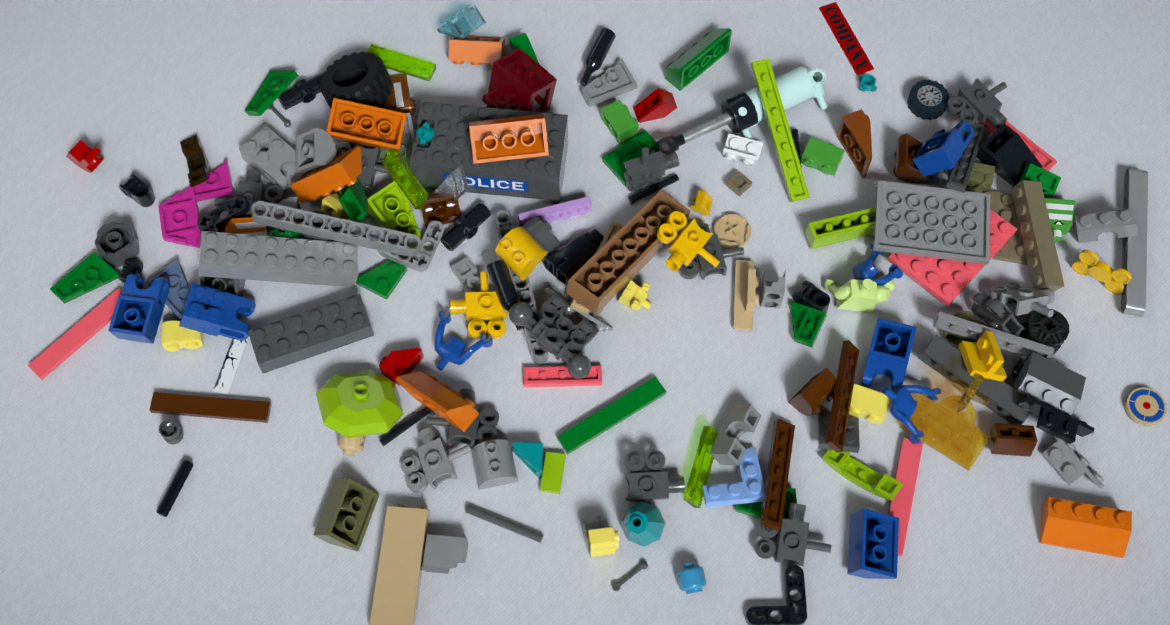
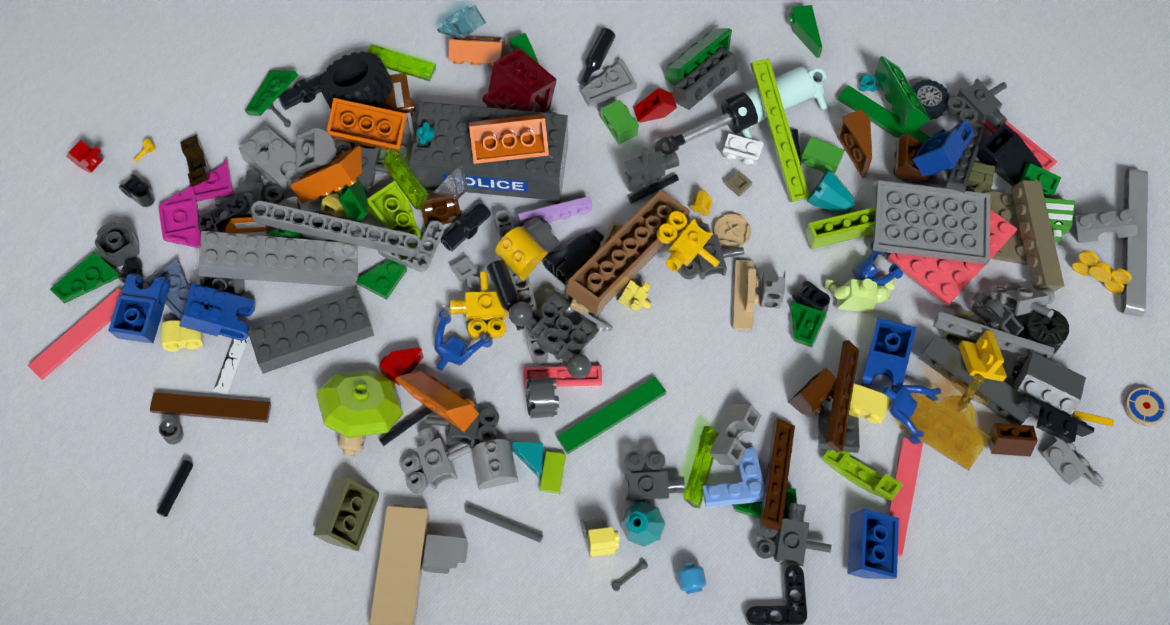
green wing [602,130,656,186] -> none
red sticker [819,2,874,75] -> none
orange slope [1040,497,1132,558] -> none
none -> yellow hand [133,139,155,162]
none -> dark grey brick [526,377,559,419]
none -> dark grey brick [673,48,737,110]
none -> green slope [788,5,822,58]
none -> teal cone [807,169,855,214]
none -> green tile [837,85,931,143]
none -> green slope [875,56,931,132]
none -> yellow piece [1073,411,1114,427]

